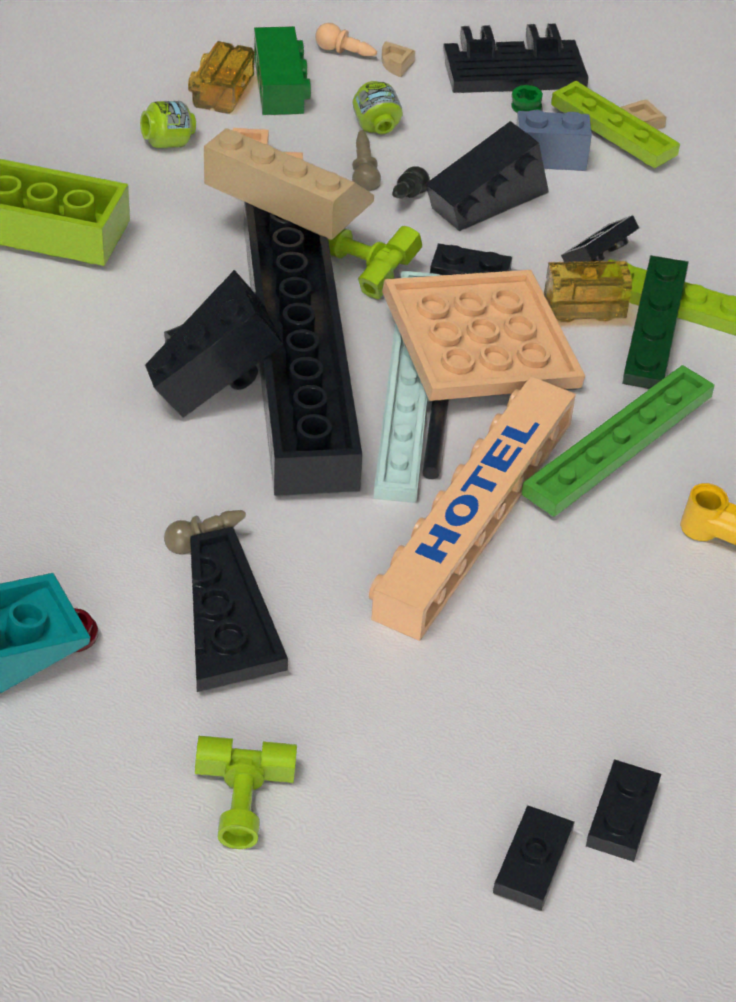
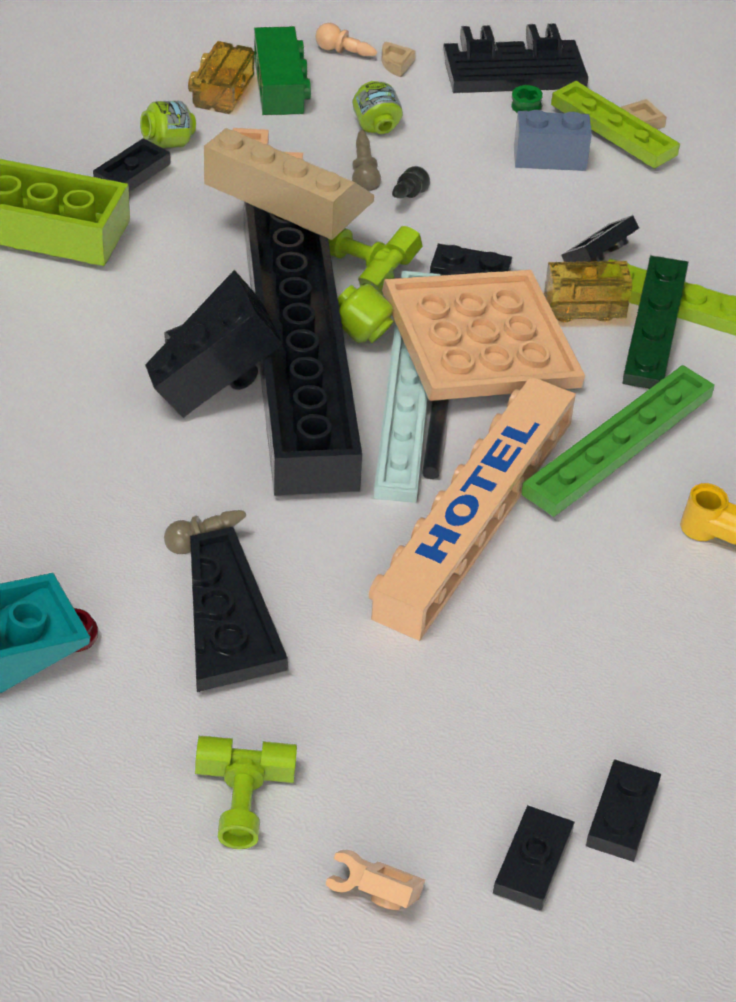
black wedge [425,121,549,231] -> none
none -> black plate [93,138,171,192]
none -> light nougat plate [326,850,425,910]
none -> lime head [338,284,394,344]

